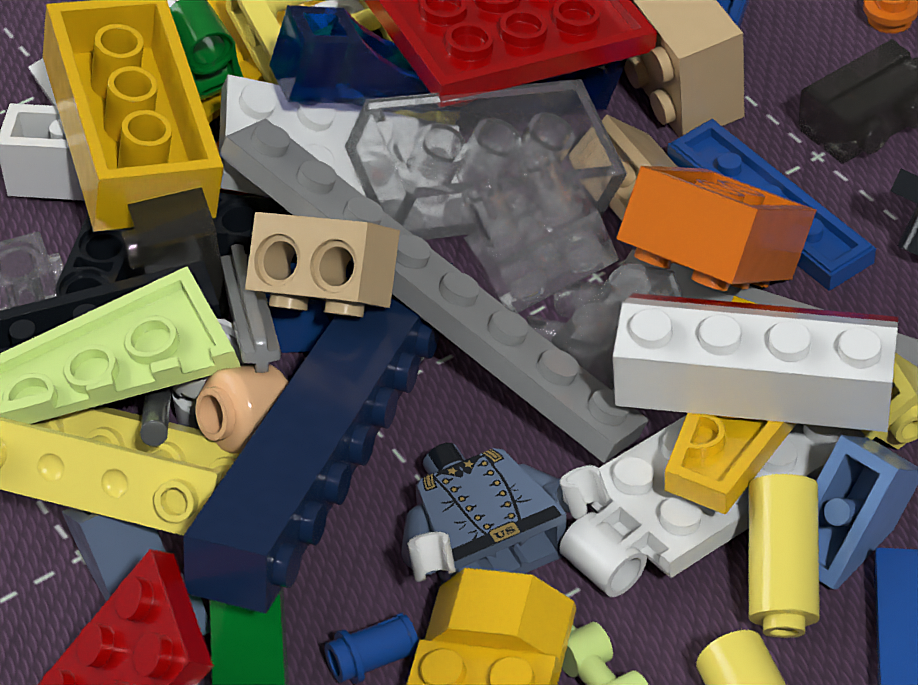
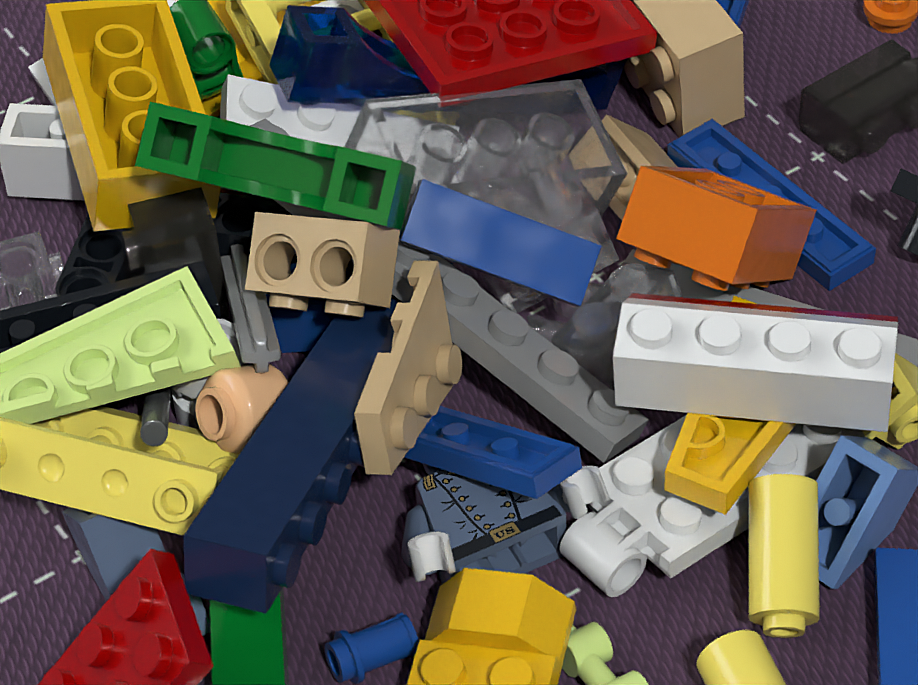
none -> green arch [135,102,417,230]
none -> tan wing [354,260,462,475]
none -> blue tile [399,179,602,307]
none -> blue tile [404,406,582,499]

